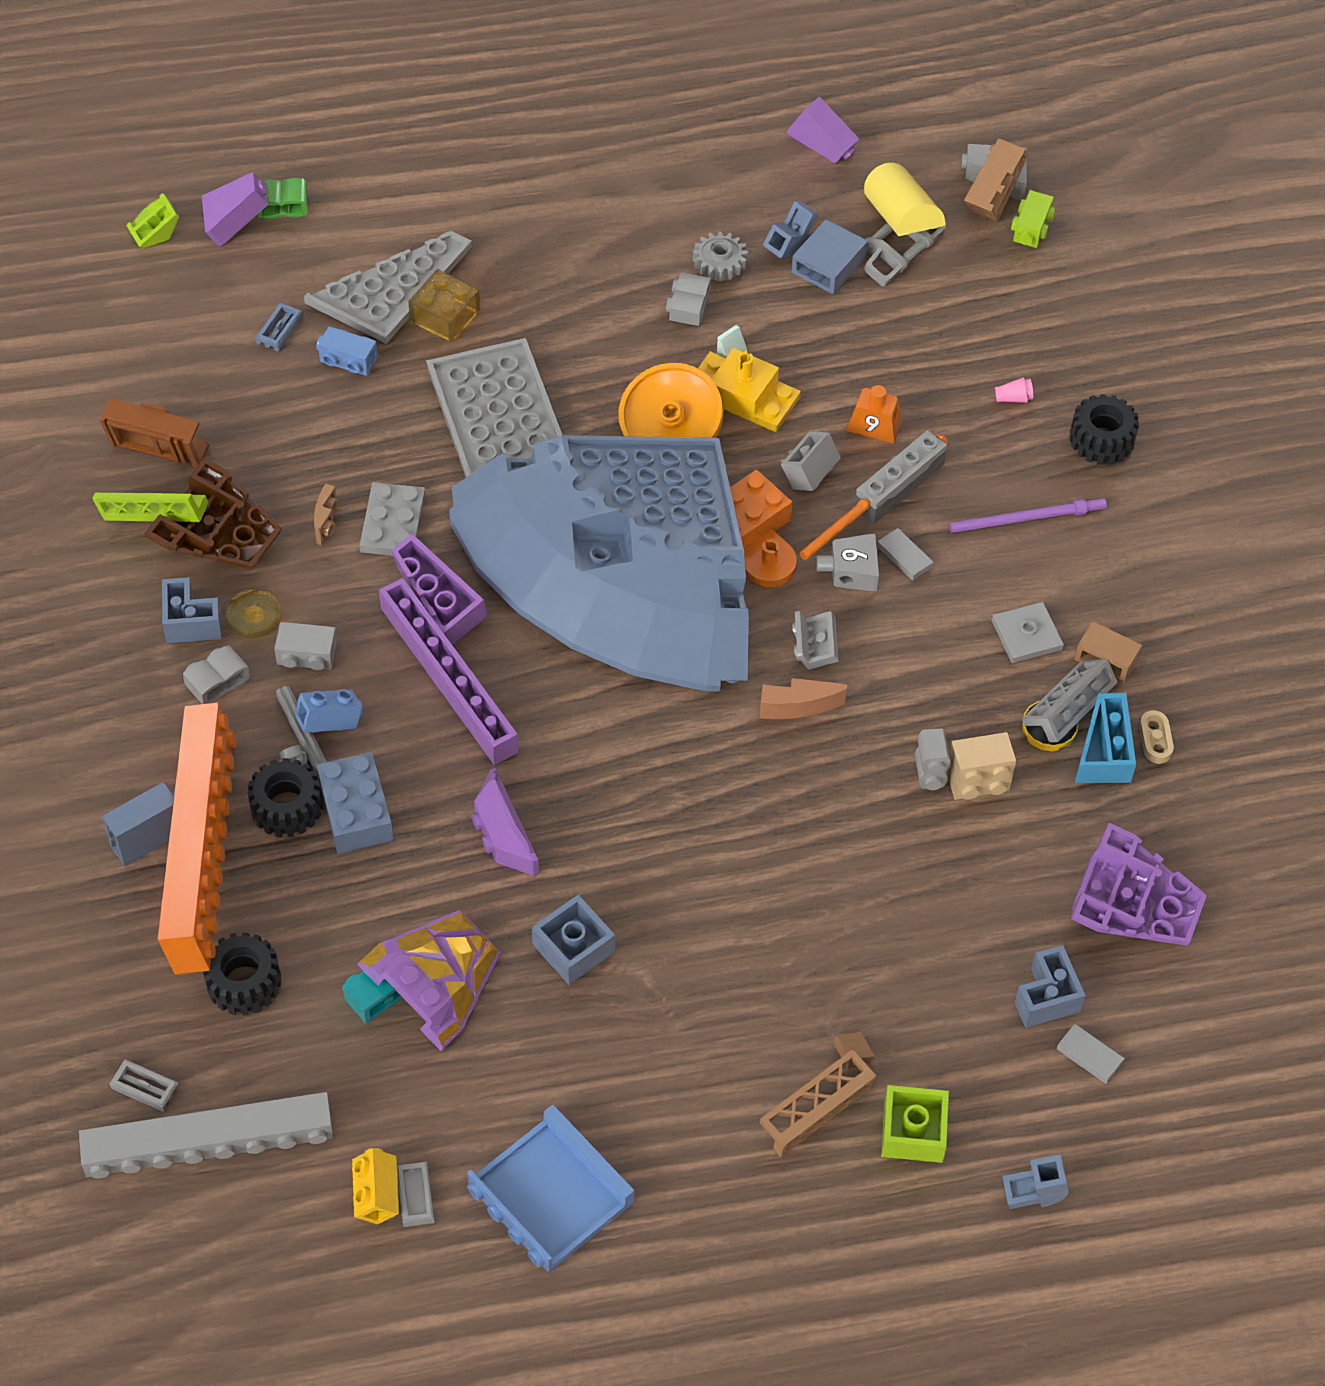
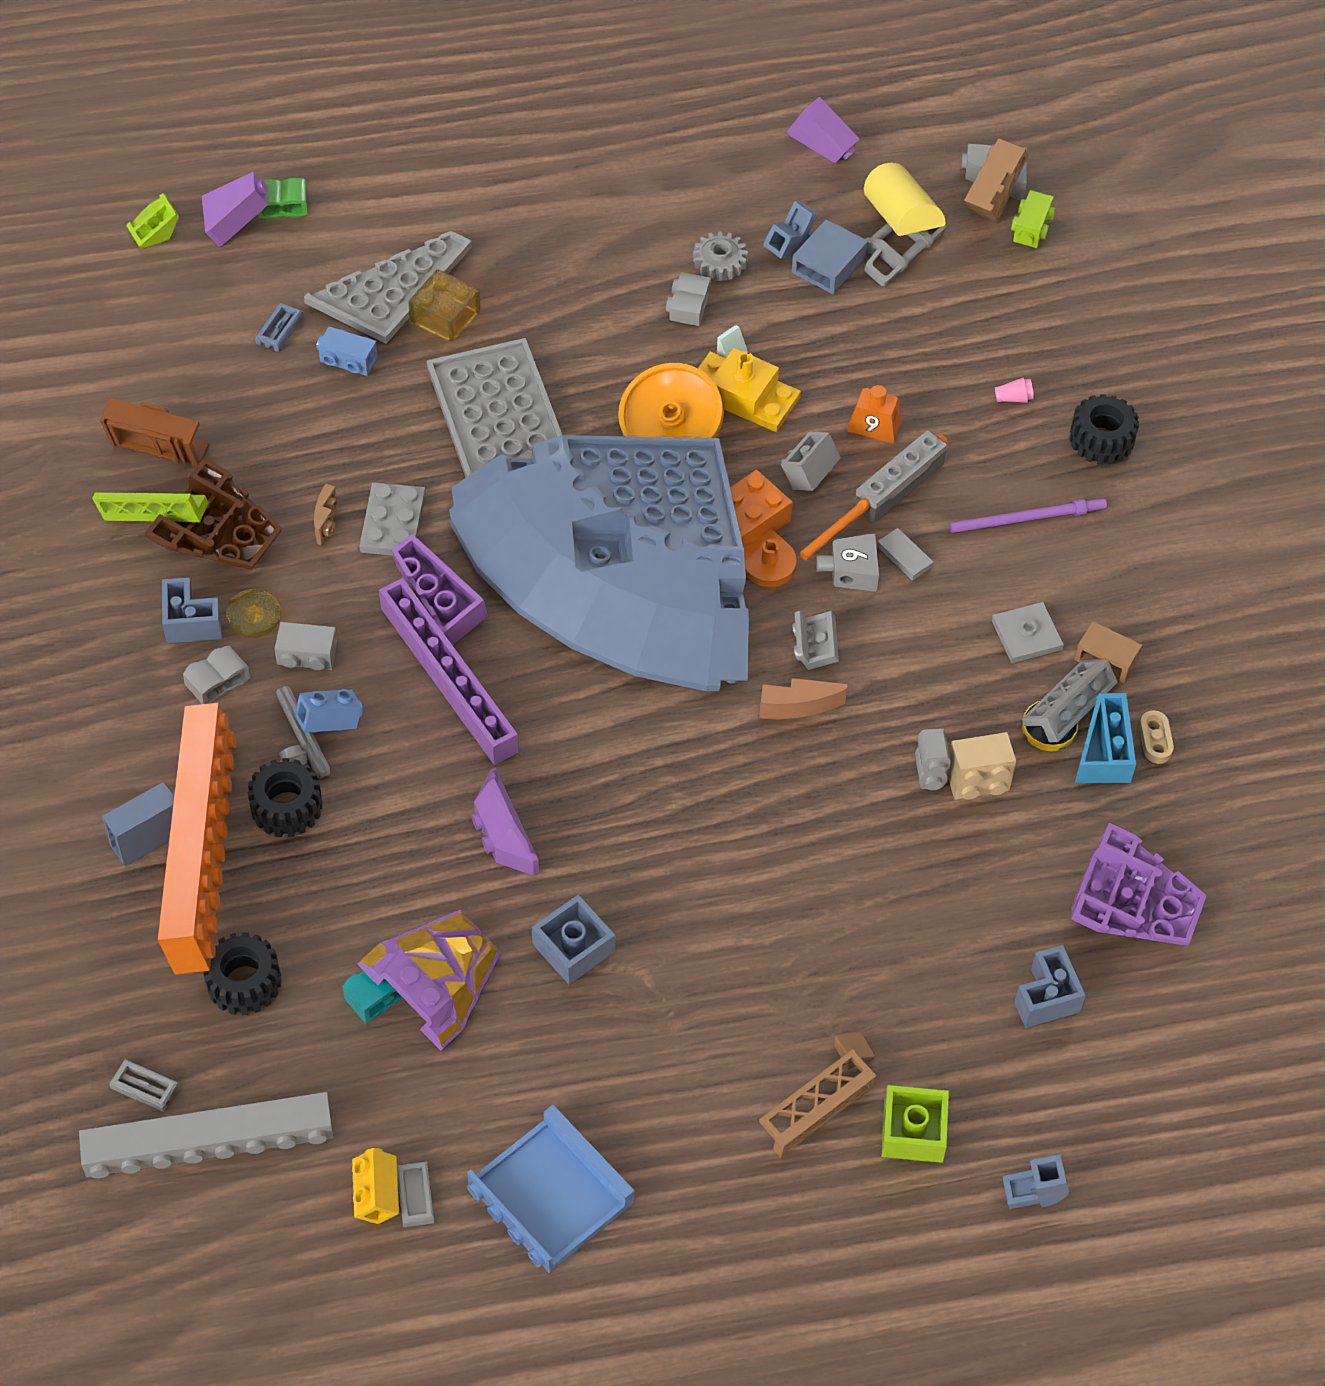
sand blue brick [316,752,394,854] -> none
light grey tile [1057,1024,1125,1084] -> none

